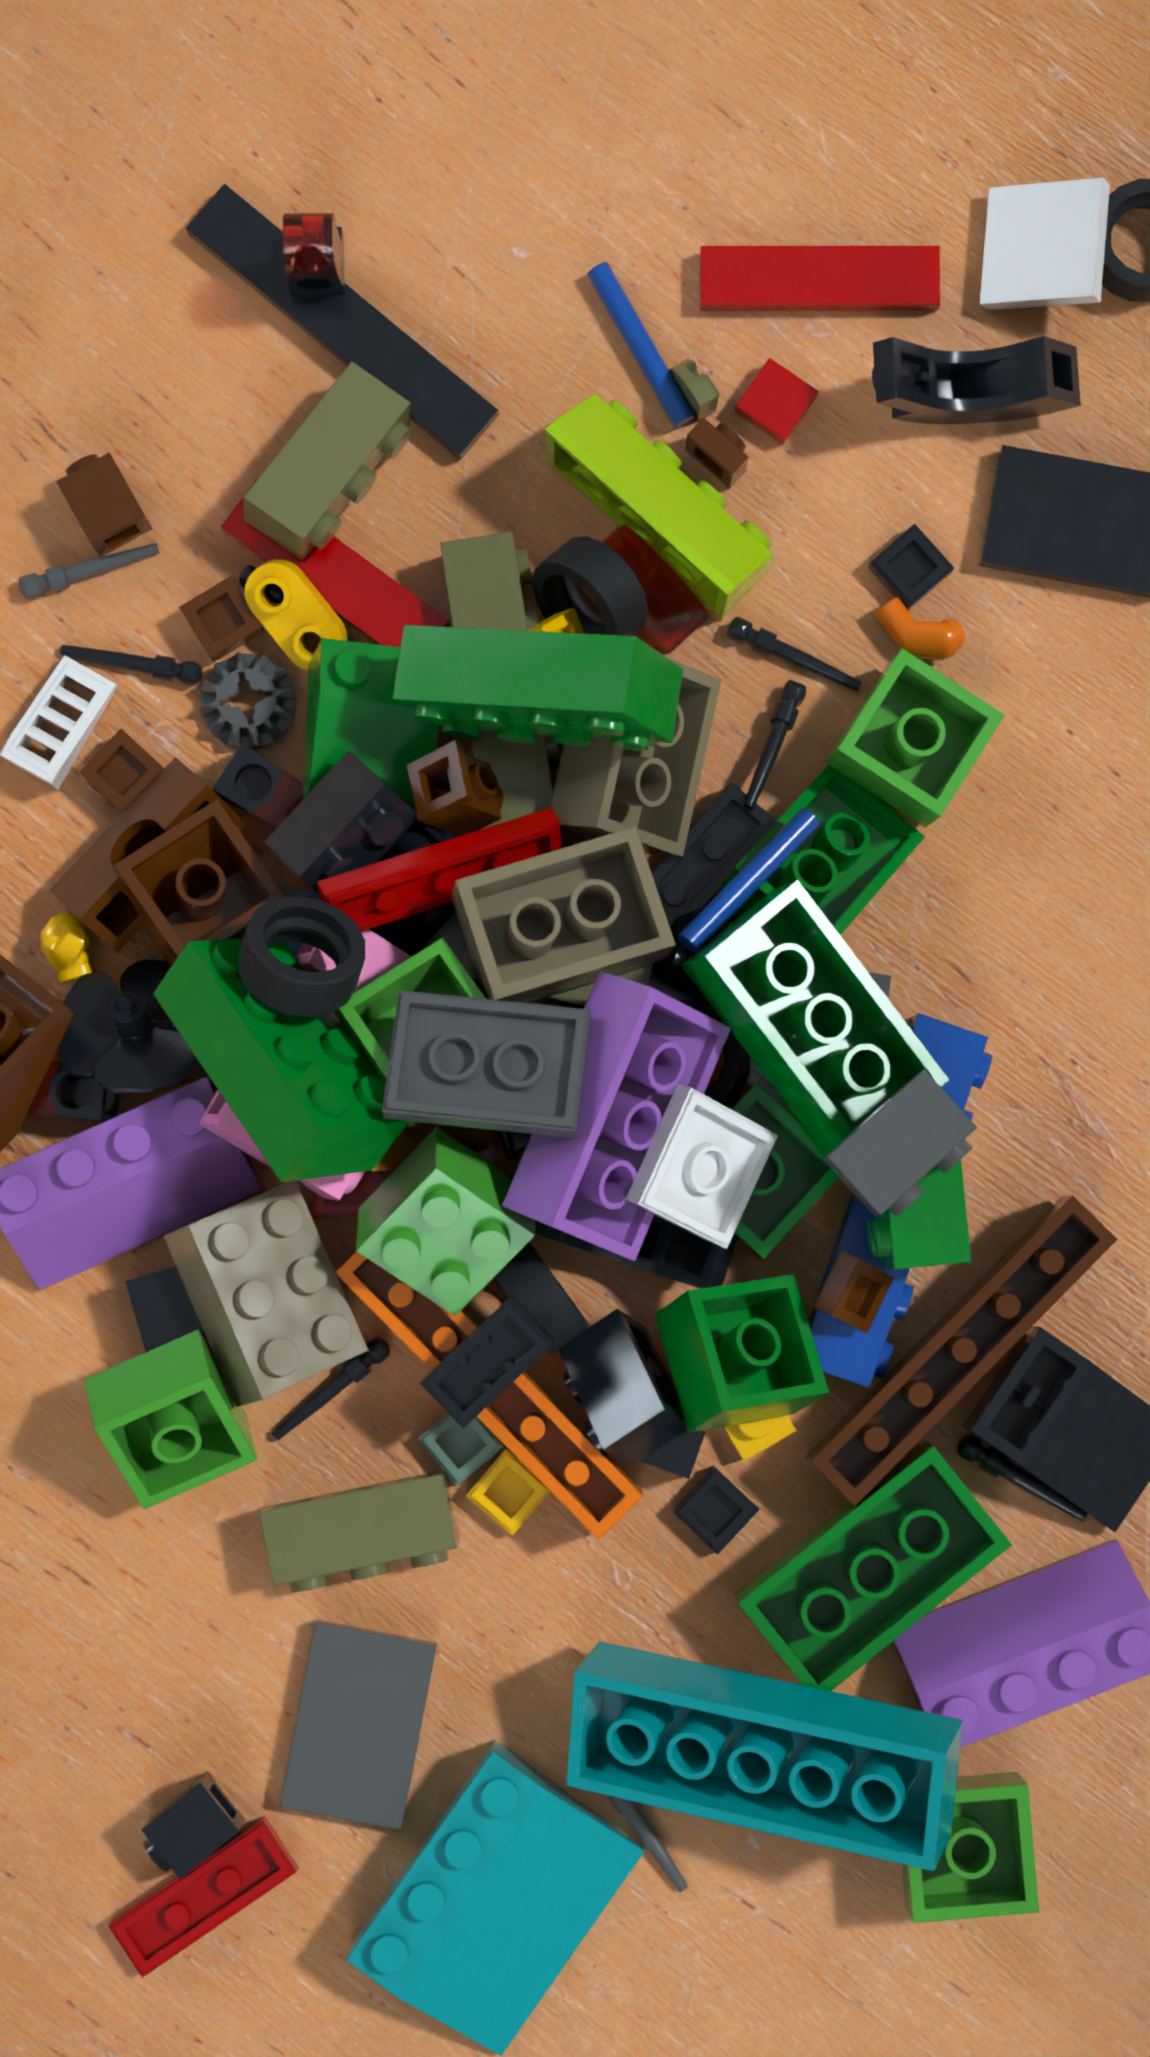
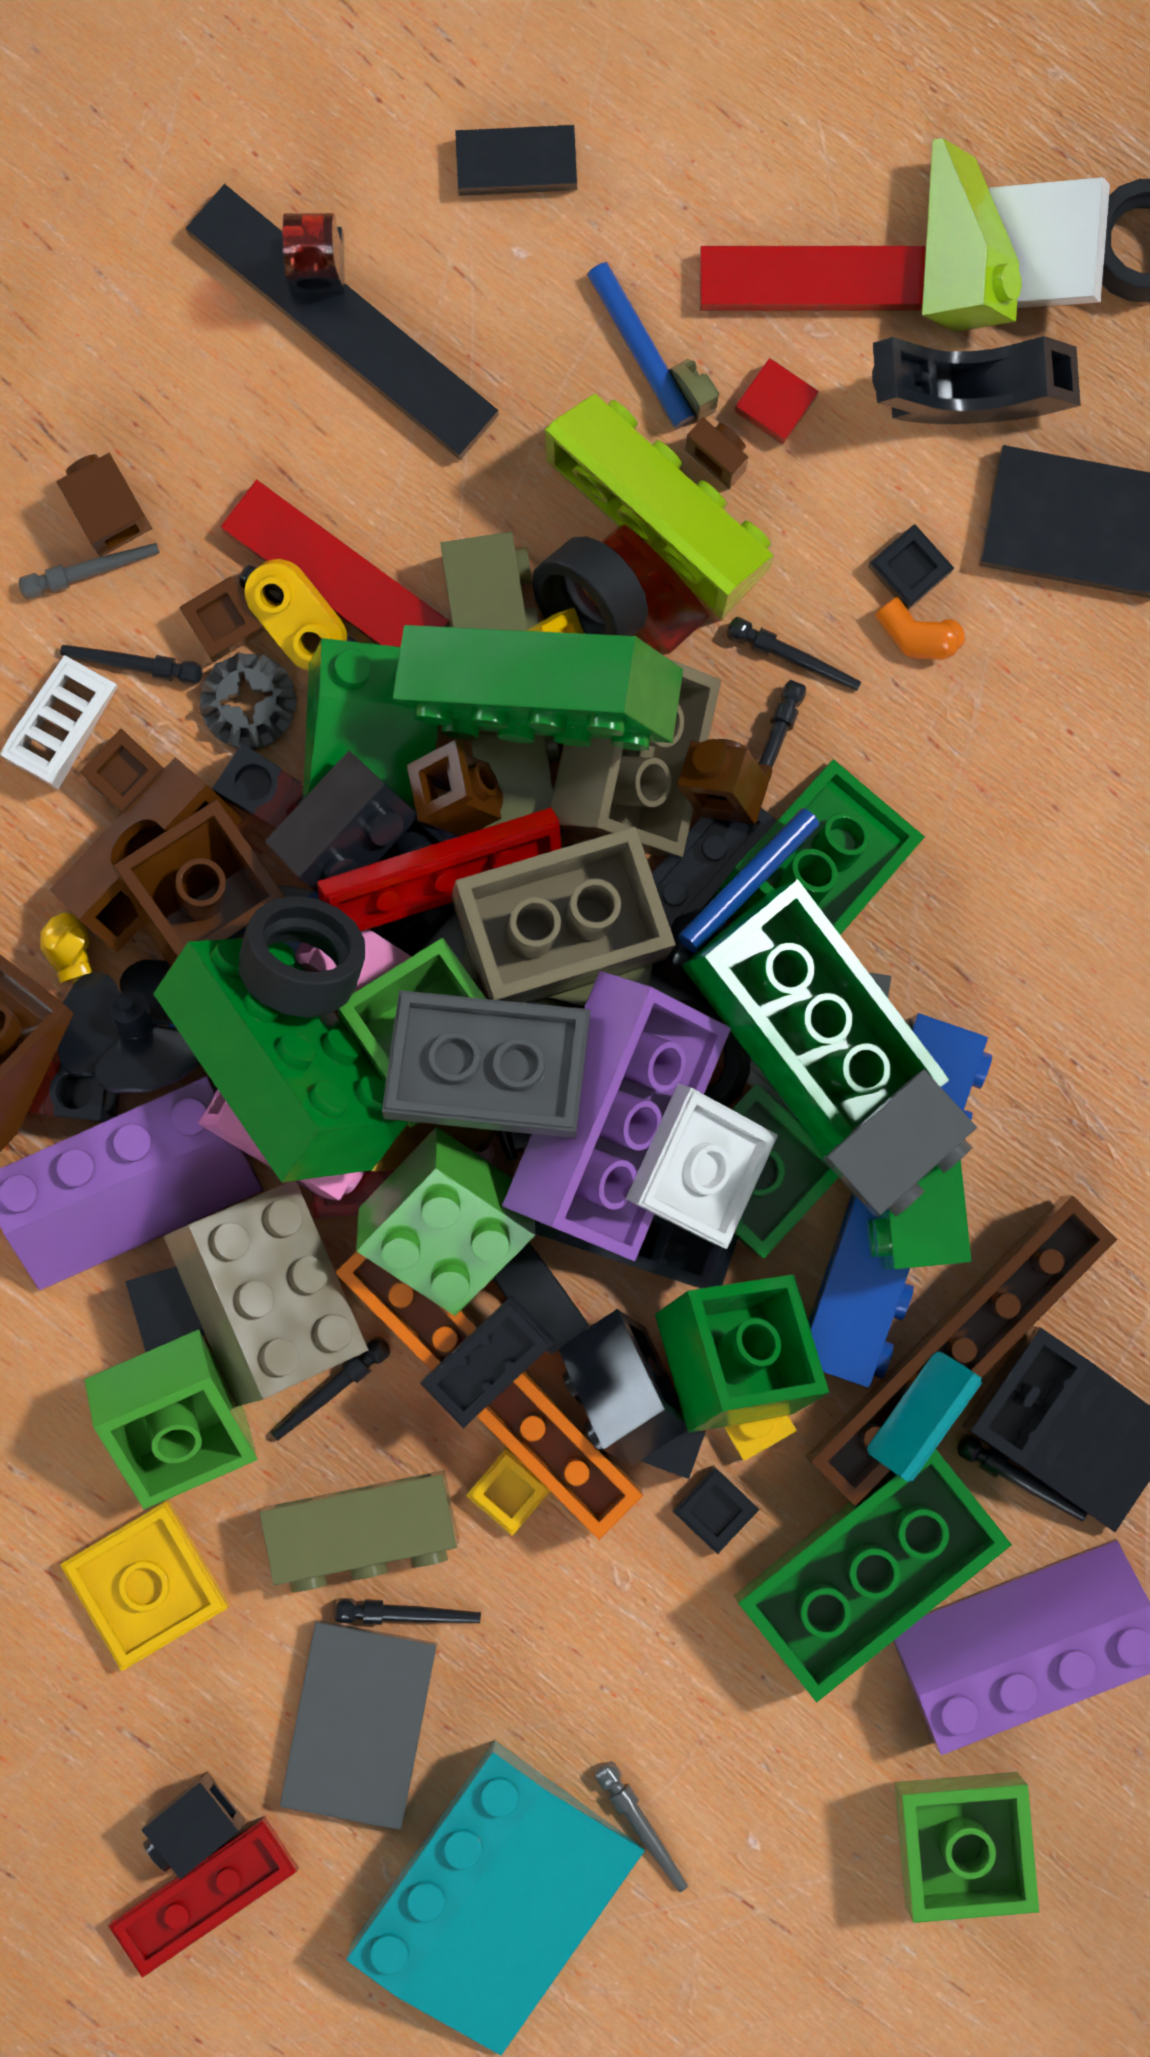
olive brick [243,361,412,561] -> none
sand green tile [418,1413,504,1486] -> none
teal brick [566,1641,963,1871] -> none
reddish brown plate [814,1251,894,1334] -> none
bright green brick [825,648,1004,828] -> none
none -> yellow tile [60,1500,230,1672]
none -> black piece [333,1598,481,1625]
none -> black tile [455,125,577,196]
none -> reddish brown brick [677,739,773,825]
none -> teal slope [867,1351,982,1482]
none -> lime slope [922,138,1022,332]

